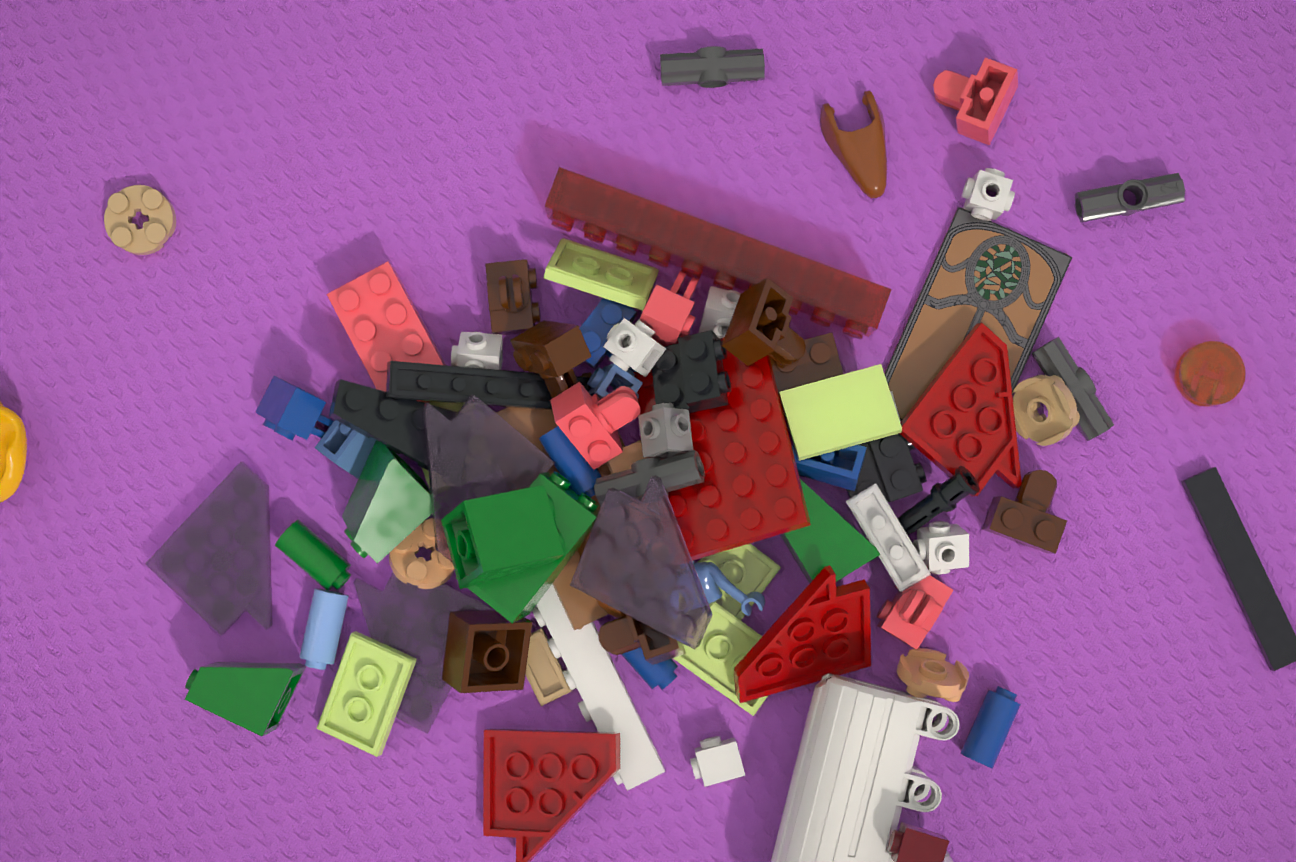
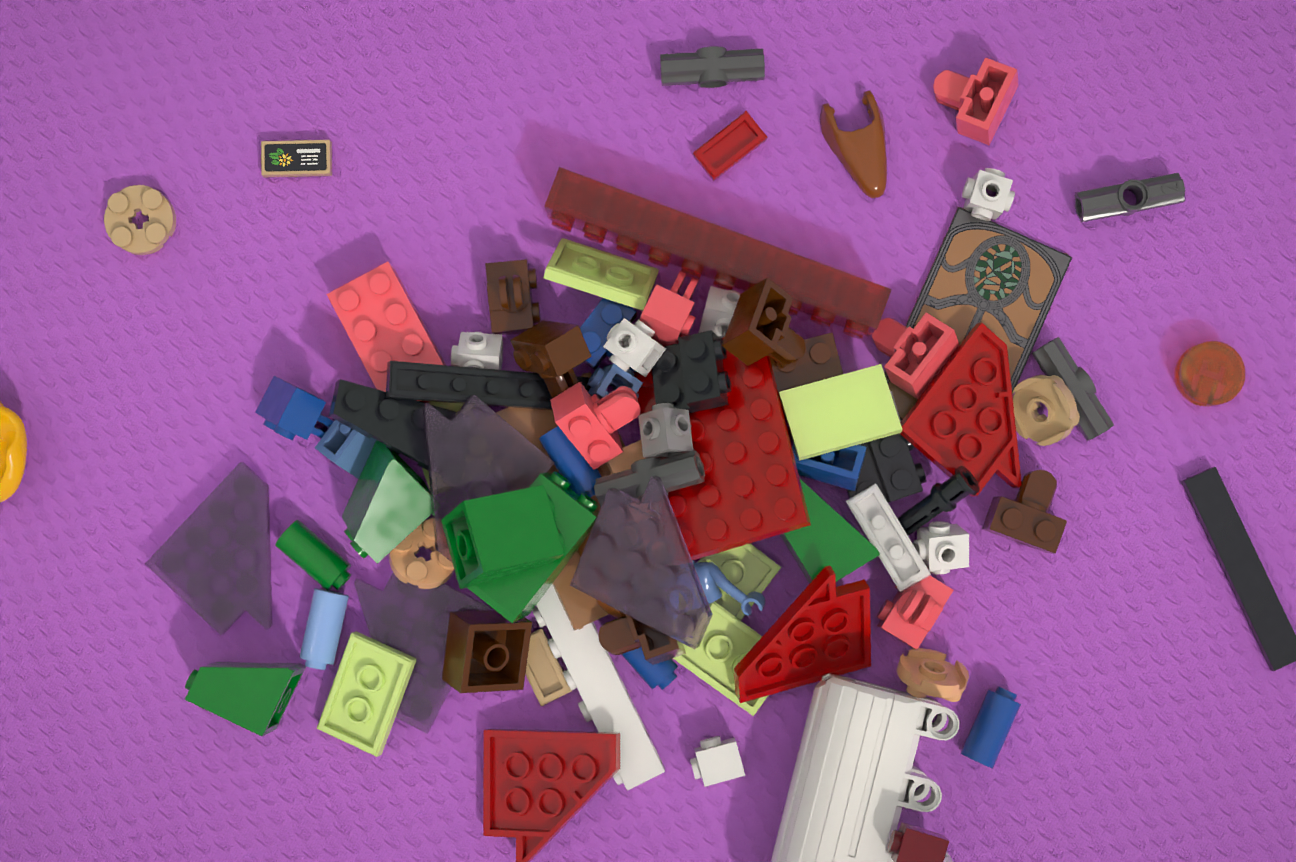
none -> tile [261,140,332,177]
none -> red tile [692,111,768,181]
none -> coral brick [872,312,960,400]

